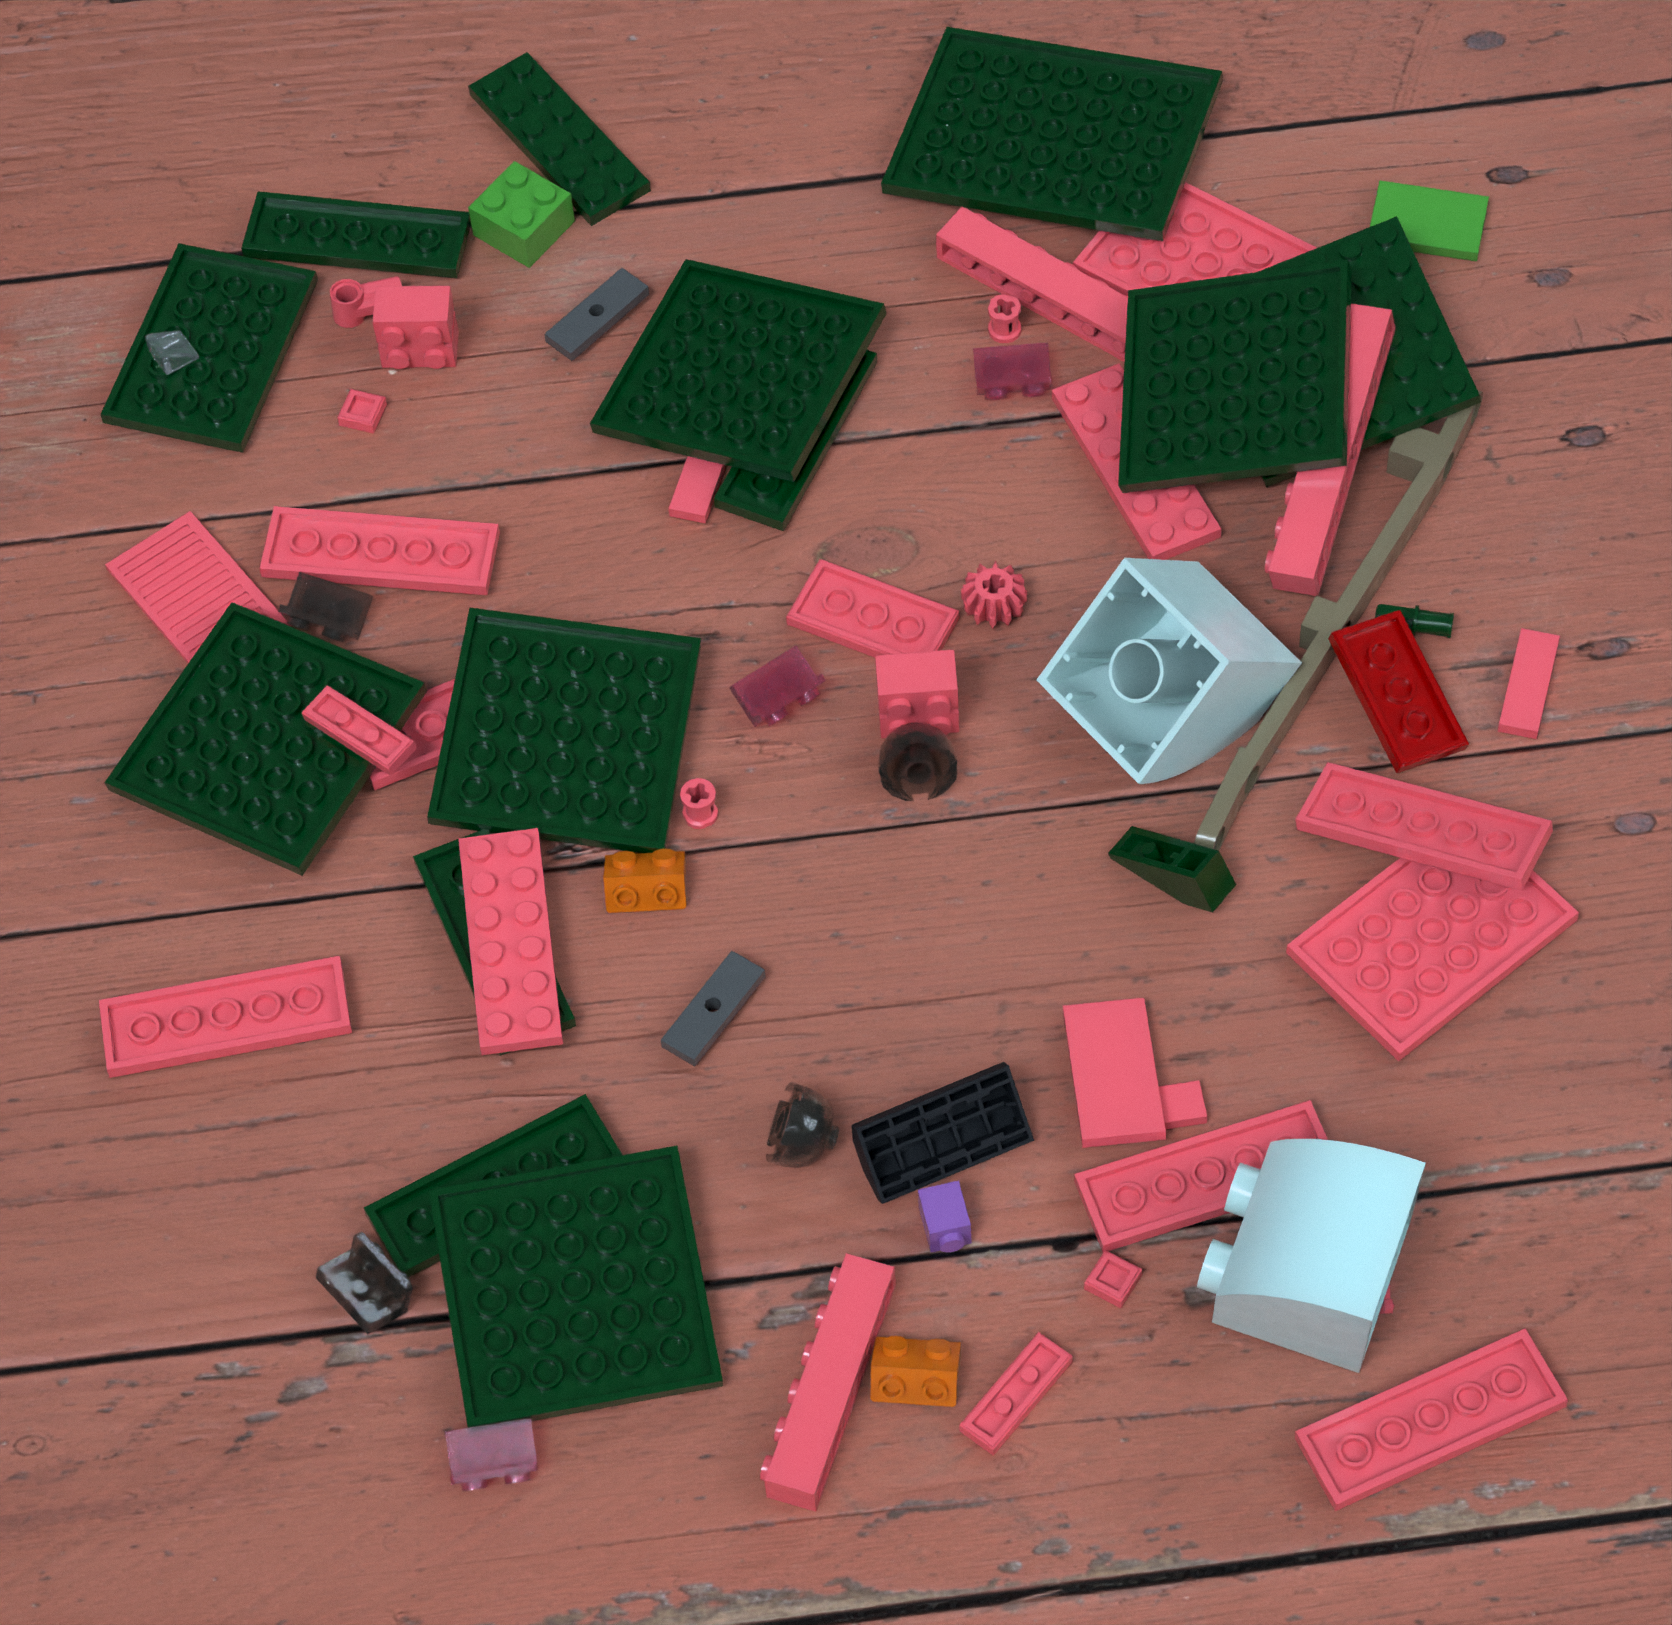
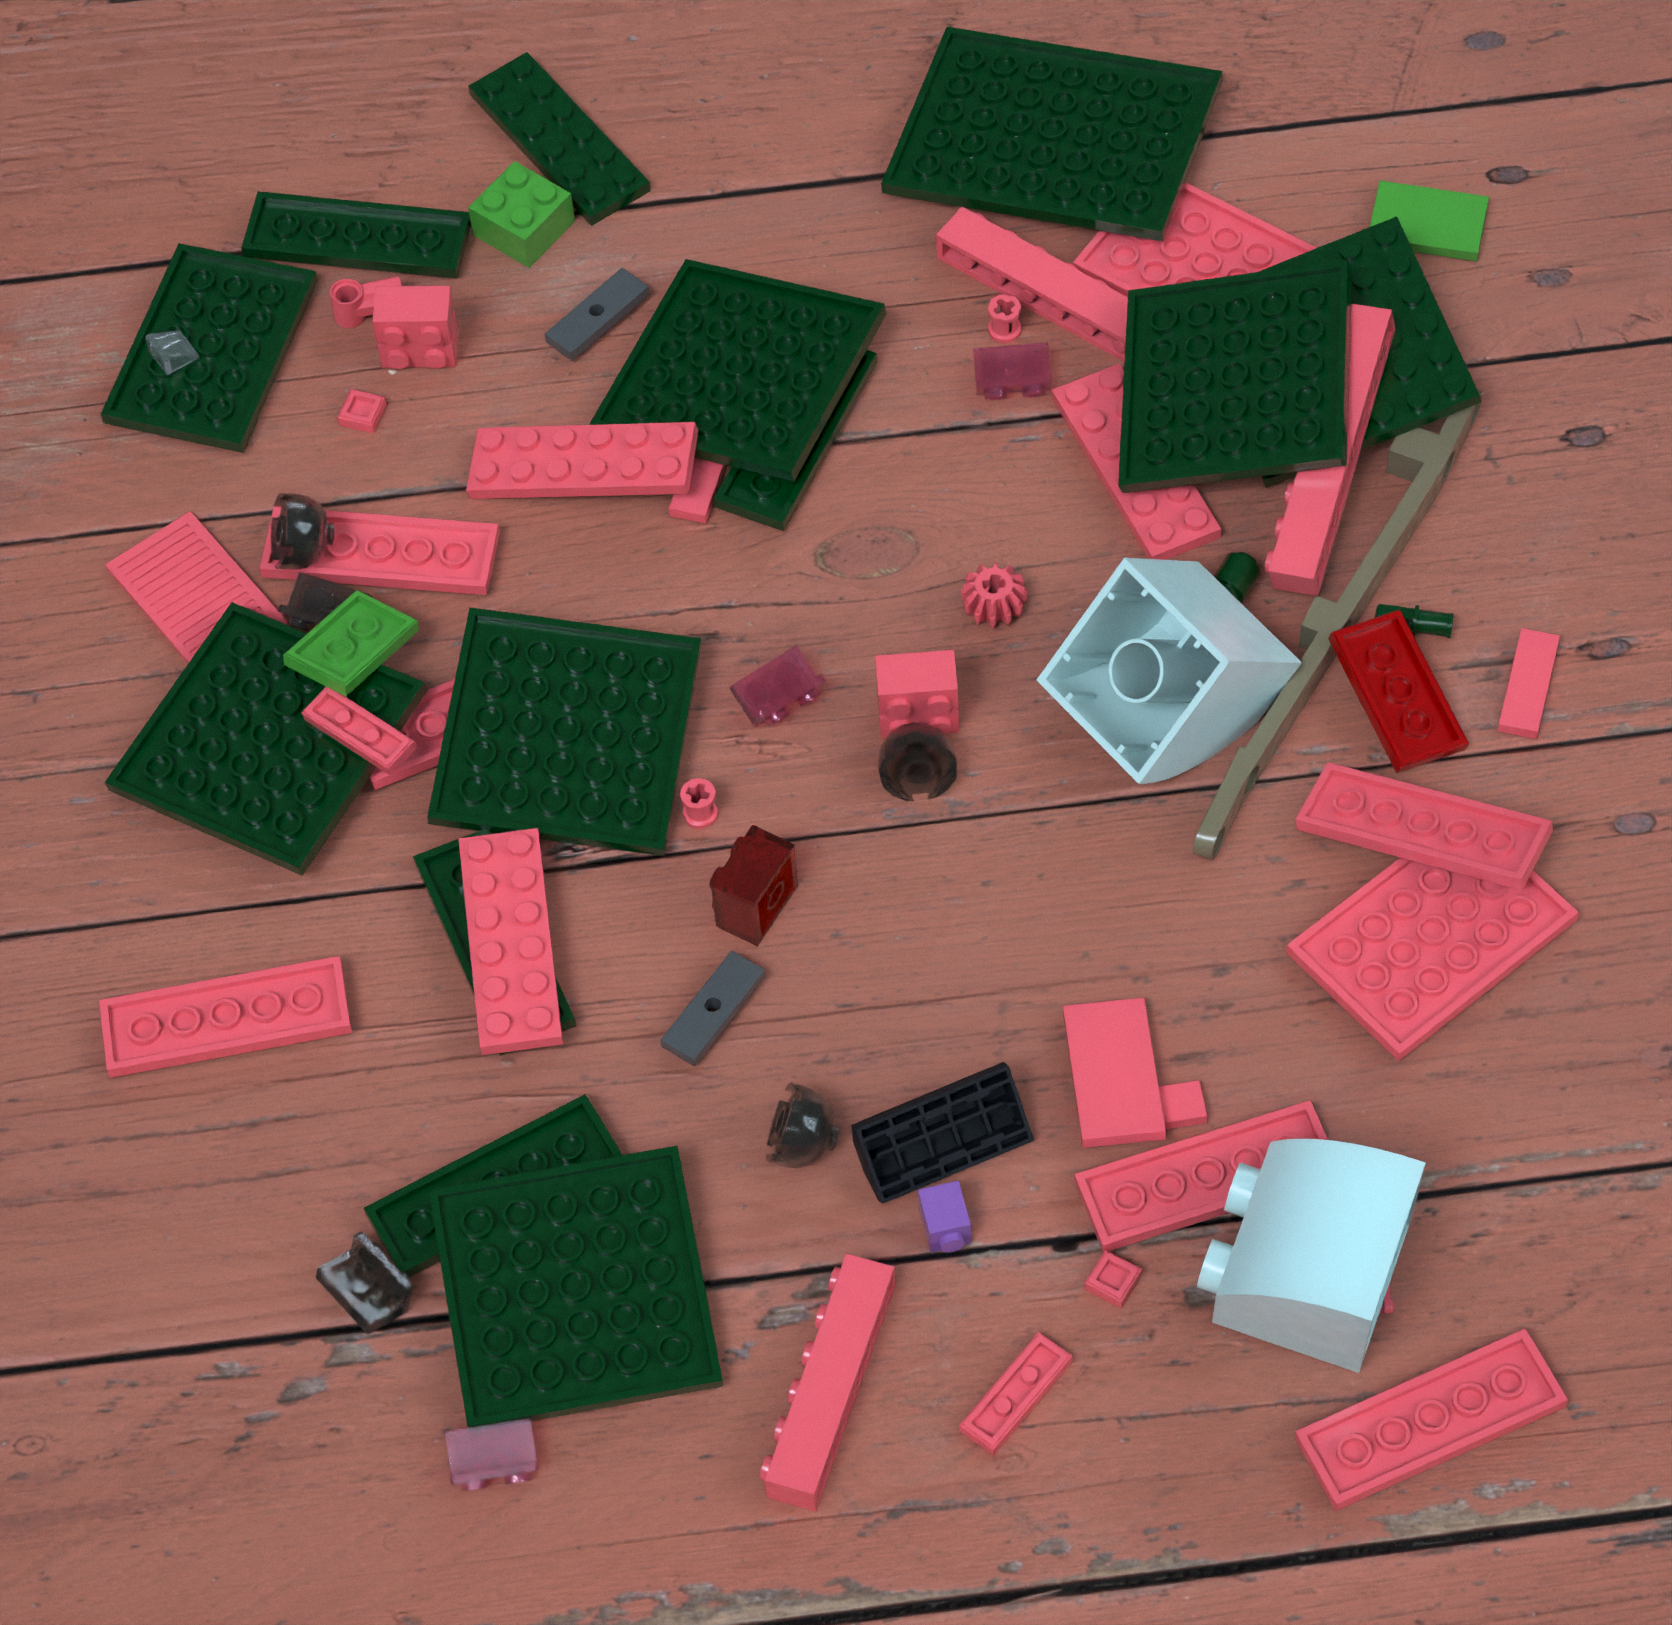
orange bracket [603,849,687,913] -> none
coral tile [786,559,960,658] -> none
orange bracket [870,1336,961,1407] -> none
dark green slope [1108,826,1236,913] -> none
none -> clear smoke cylinder [270,493,335,570]
none -> bright green tile [283,590,419,697]
none -> coral plate [466,422,699,499]
none -> clear red brick [709,824,798,947]
none -> dark green brick [1214,552,1260,604]

